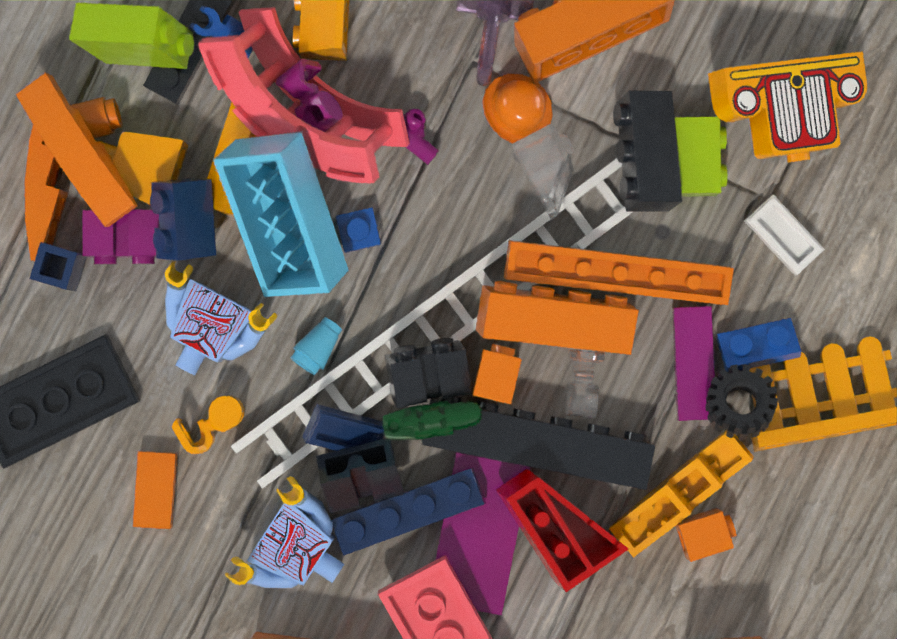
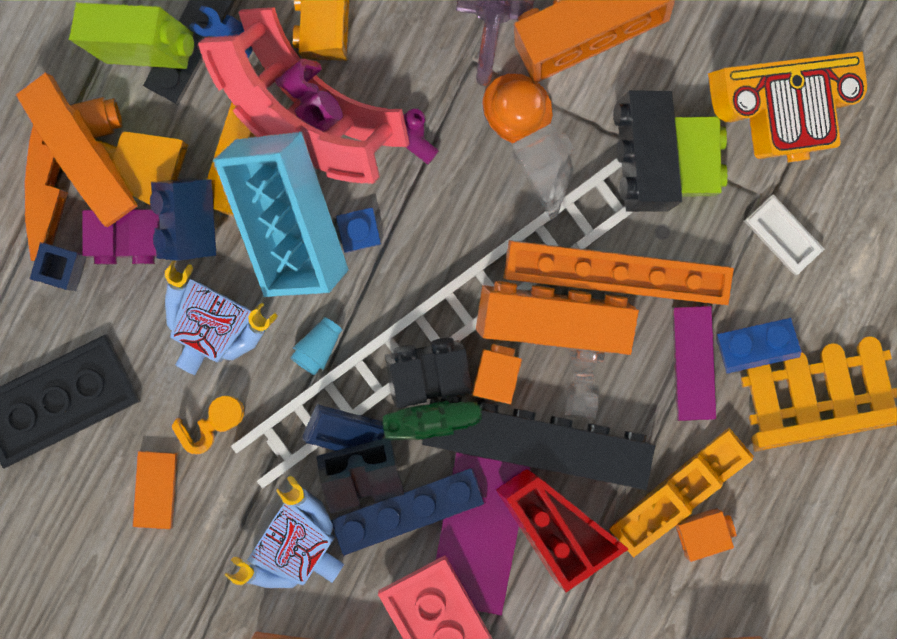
black tyre [705,364,778,440] -> none

